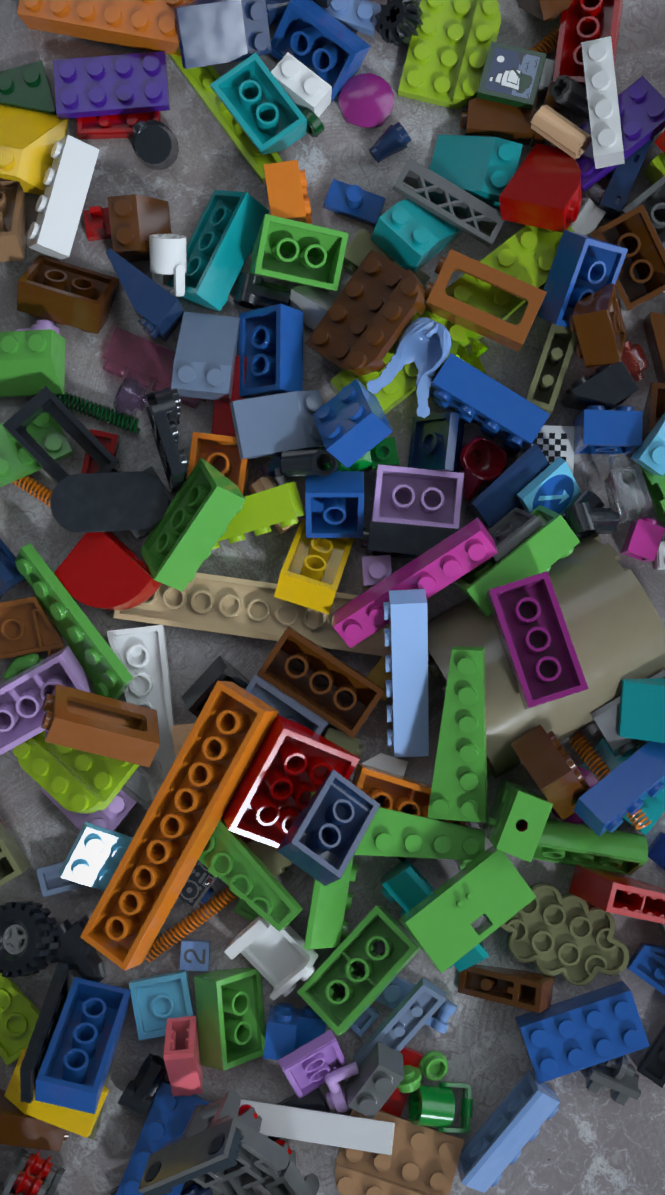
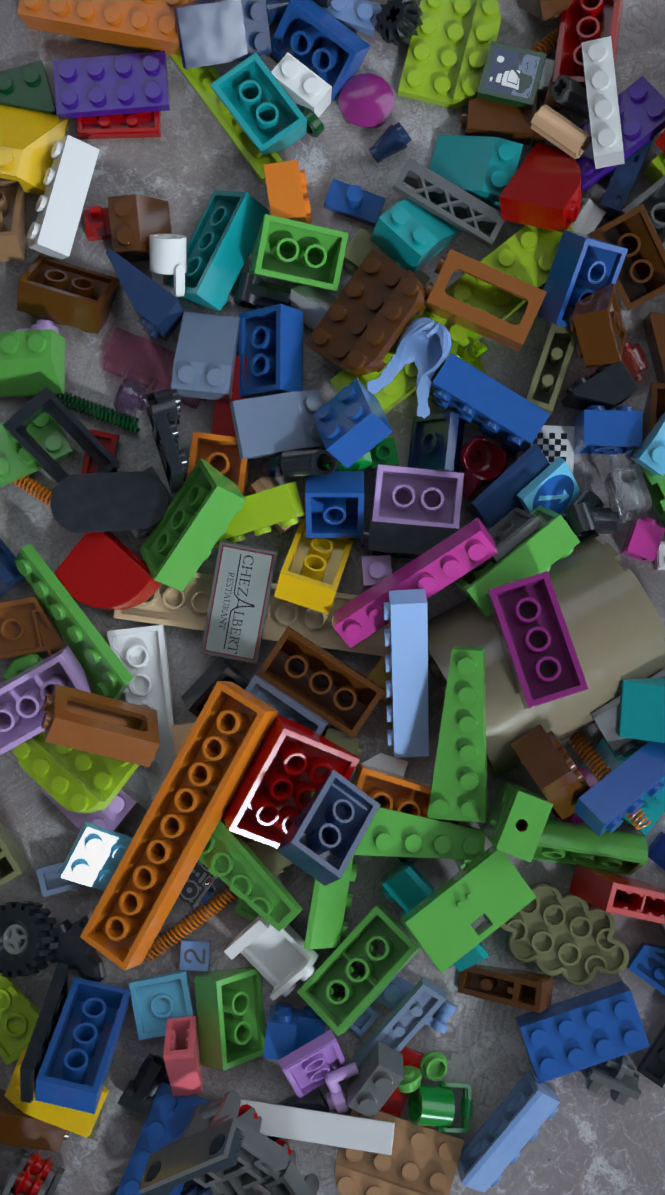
black hat [132,120,179,170] -> none
none -> light grey tile [201,540,278,664]

